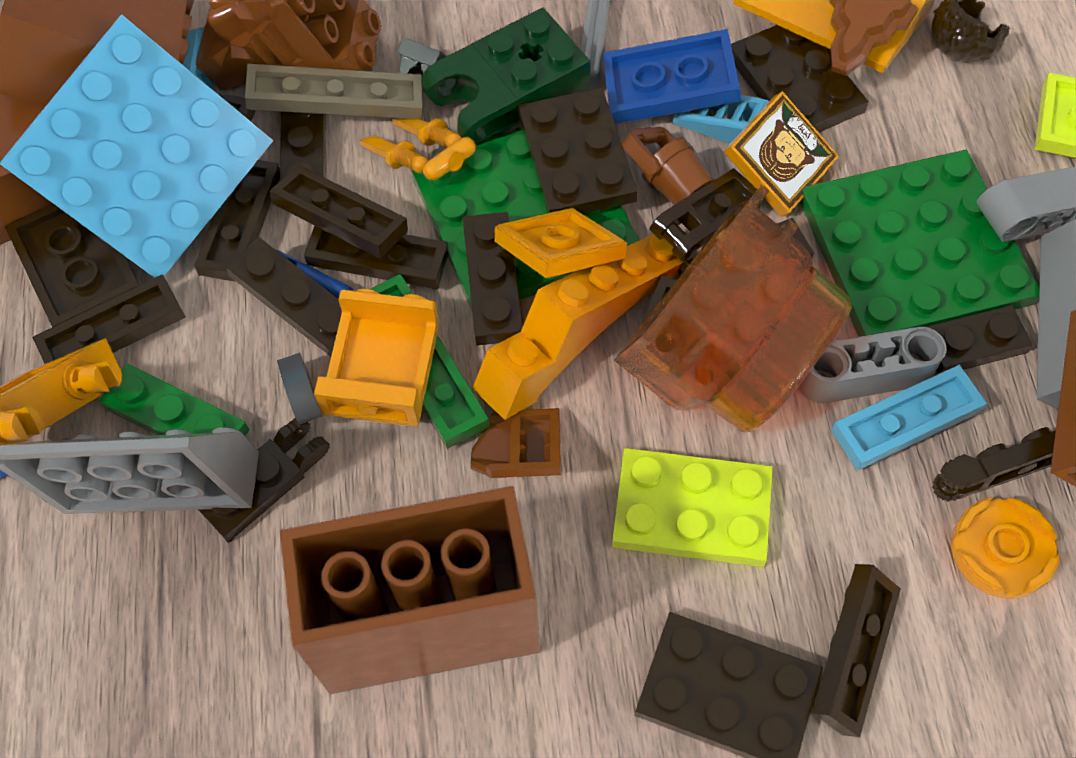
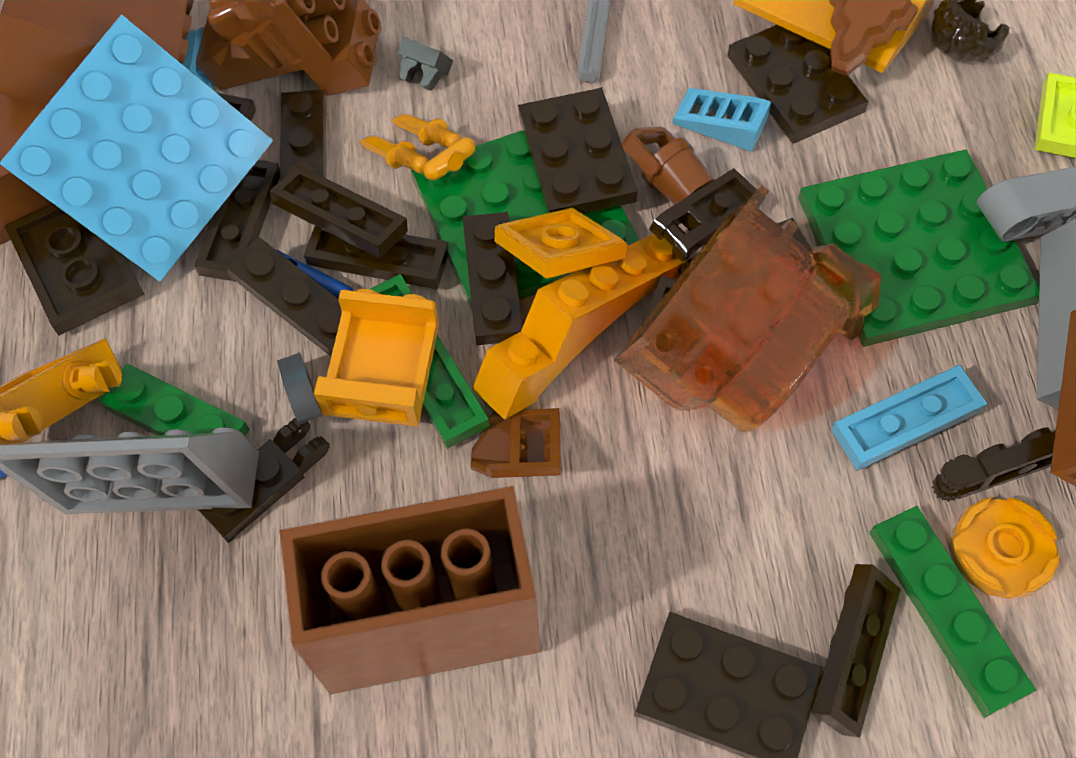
dark brown plate [32,274,186,364] -> none
dark tan plate [245,64,422,119] -> none
dark green brick [422,7,591,146] -> none
blue plate [602,29,741,124] -> none
neon yellow plate [612,448,773,568] -> none
tile [723,91,839,217] -> none
light grey beam [799,327,947,403] -> none
dark brown plate [927,305,1033,374] -> none
none -> clear orange plate [785,243,881,341]
none -> green plate [869,506,1037,718]

